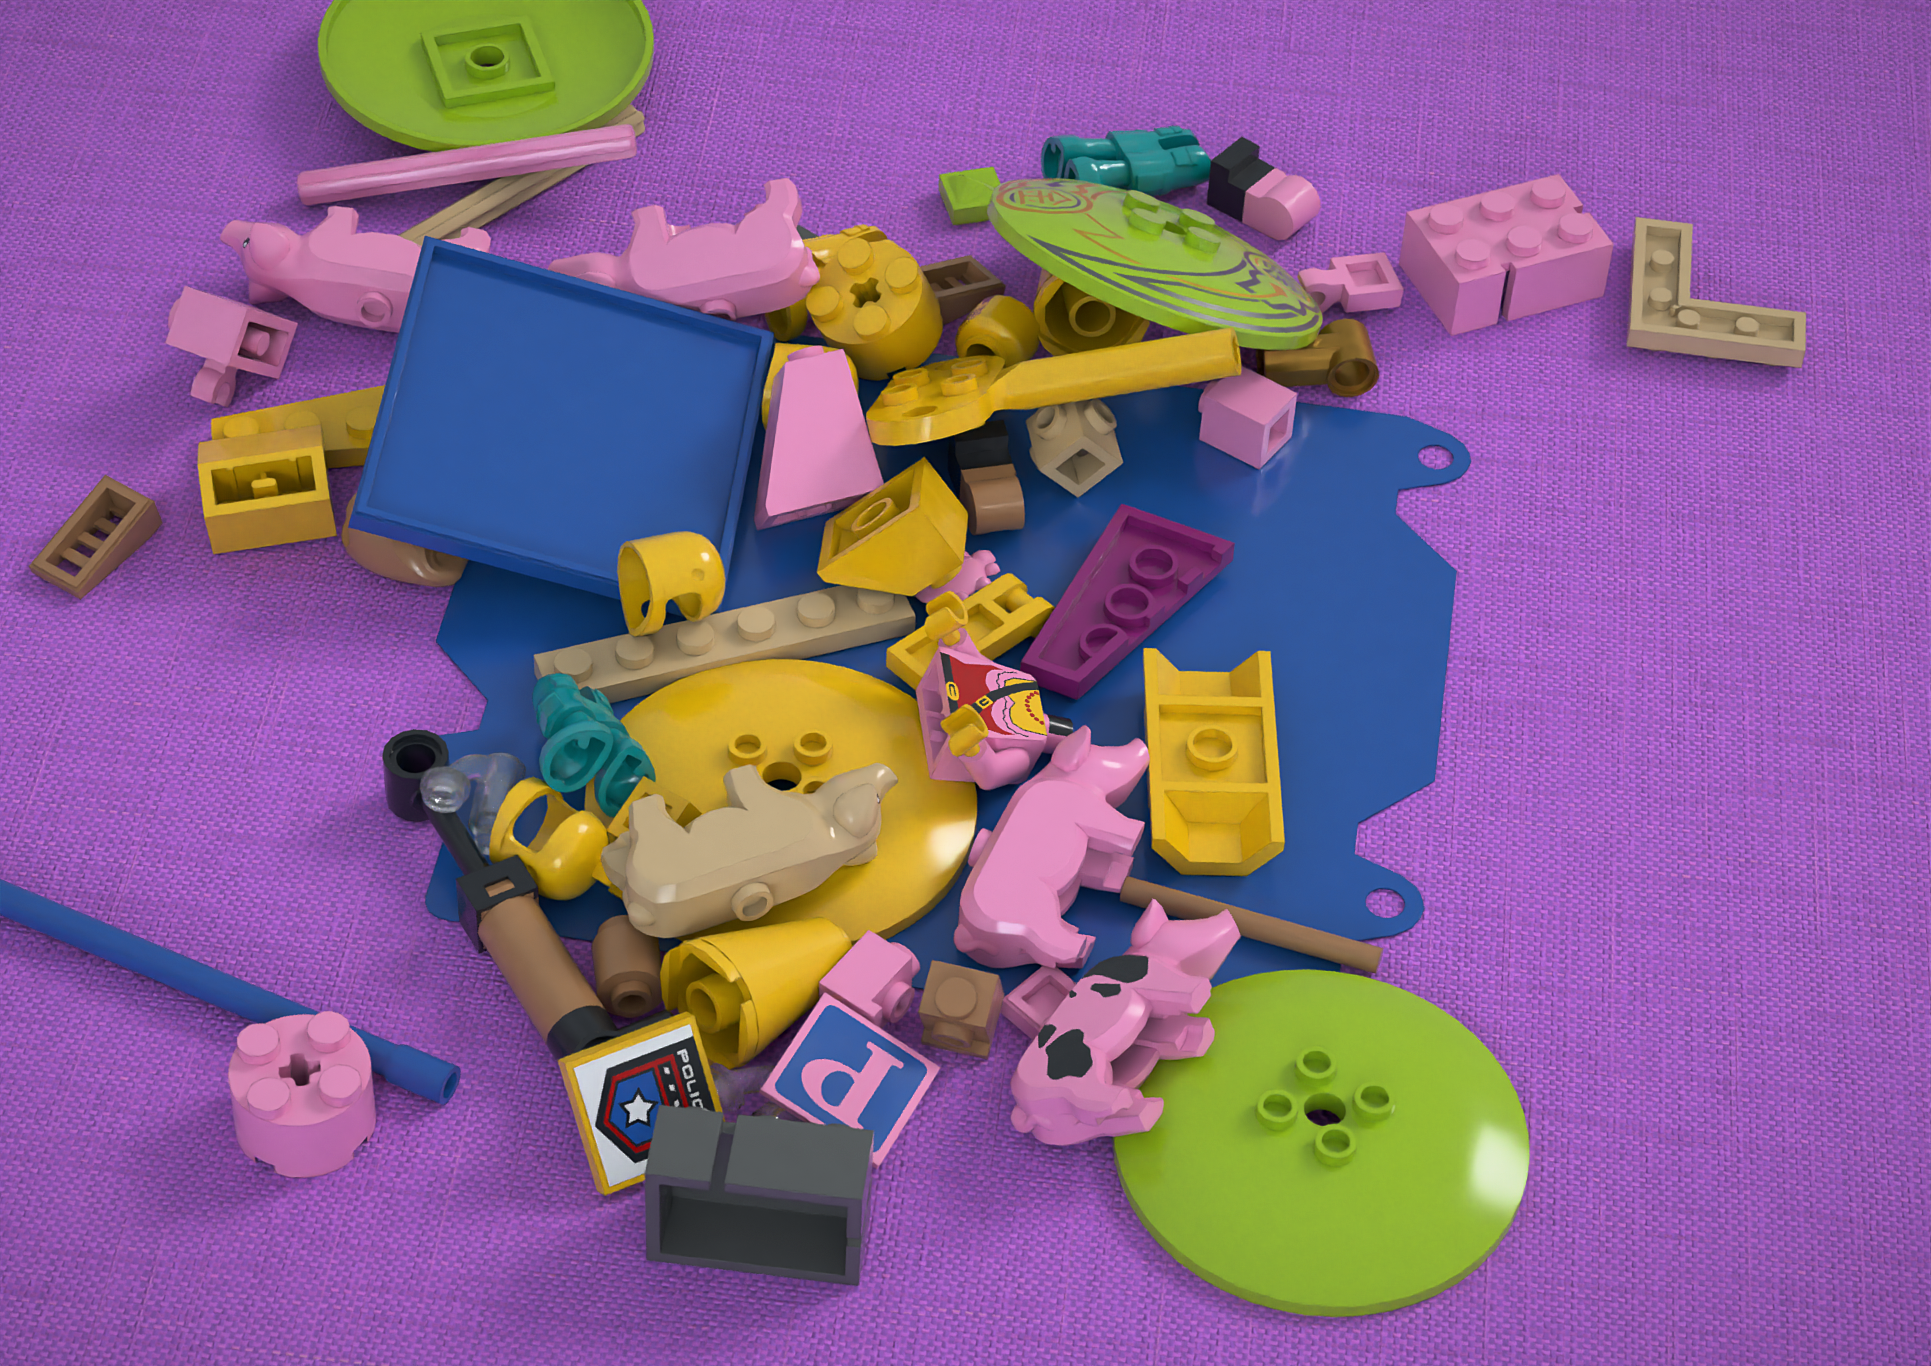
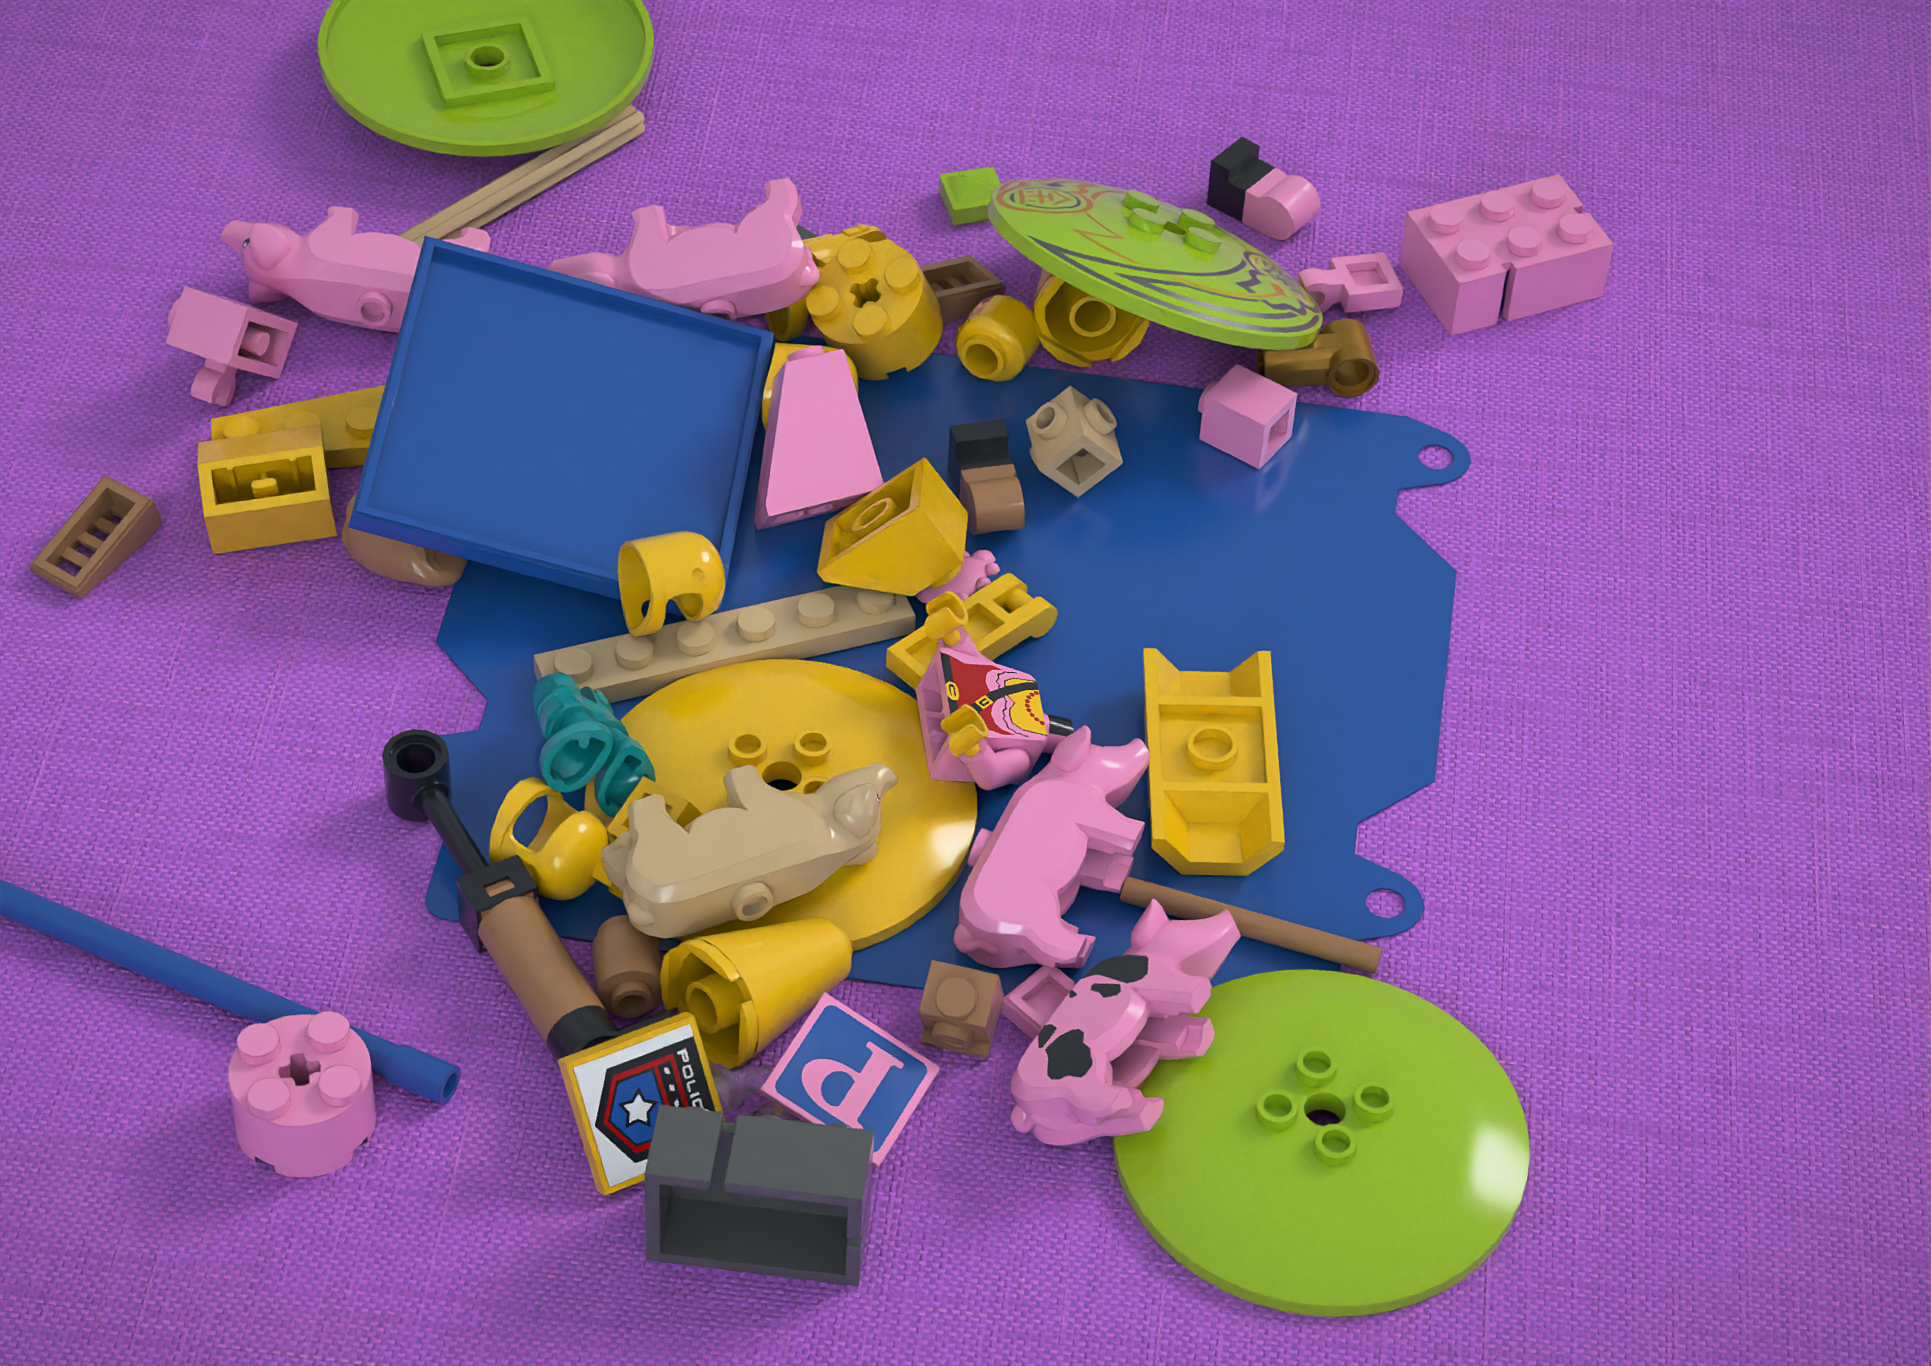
bright pink axle [297,124,637,206] -> none
clear plant [420,753,526,855] -> none
bright pink brick [819,930,920,1029] -> none
yellow piece [866,327,1241,446] -> none
magenta wing [1020,504,1235,700] -> none
teal piece [1041,125,1211,197] -> none
tan plate [1626,217,1806,368] -> none

